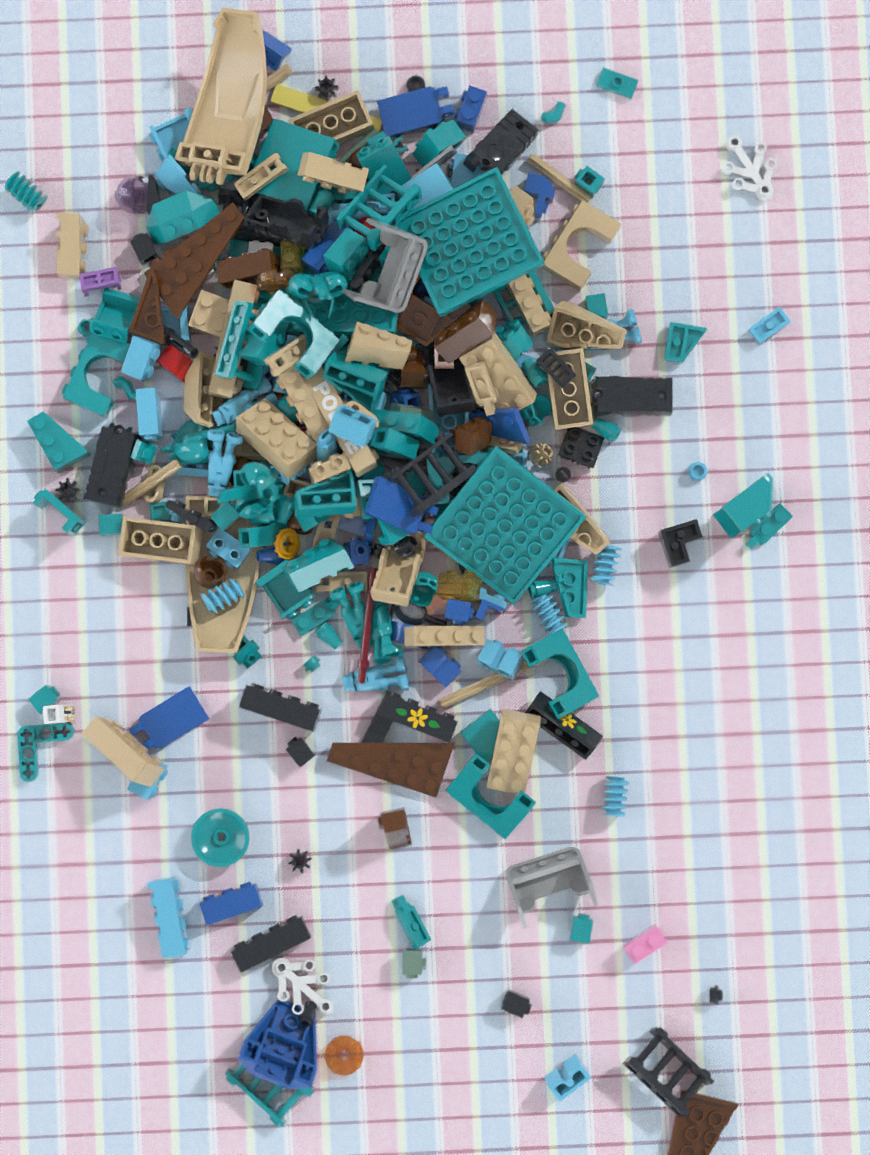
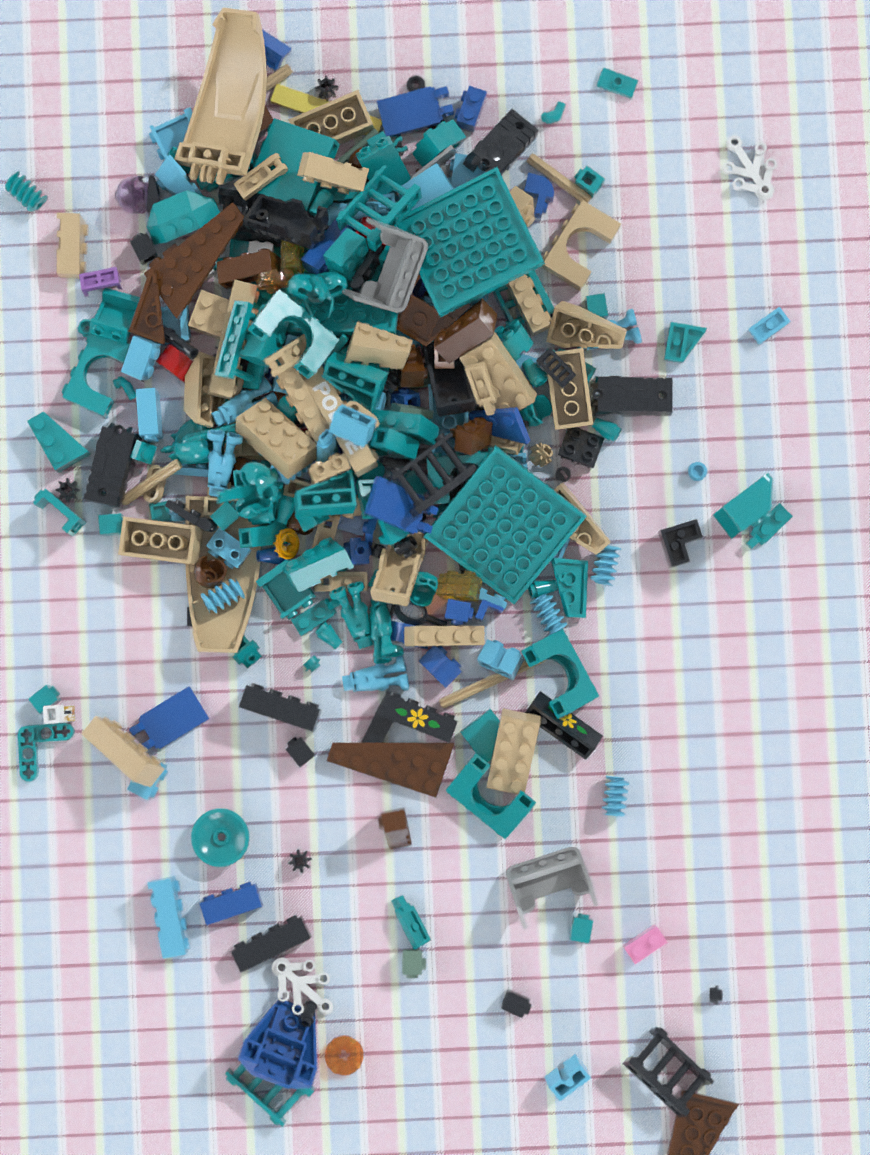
dark red bar [357,568,377,684] -> none

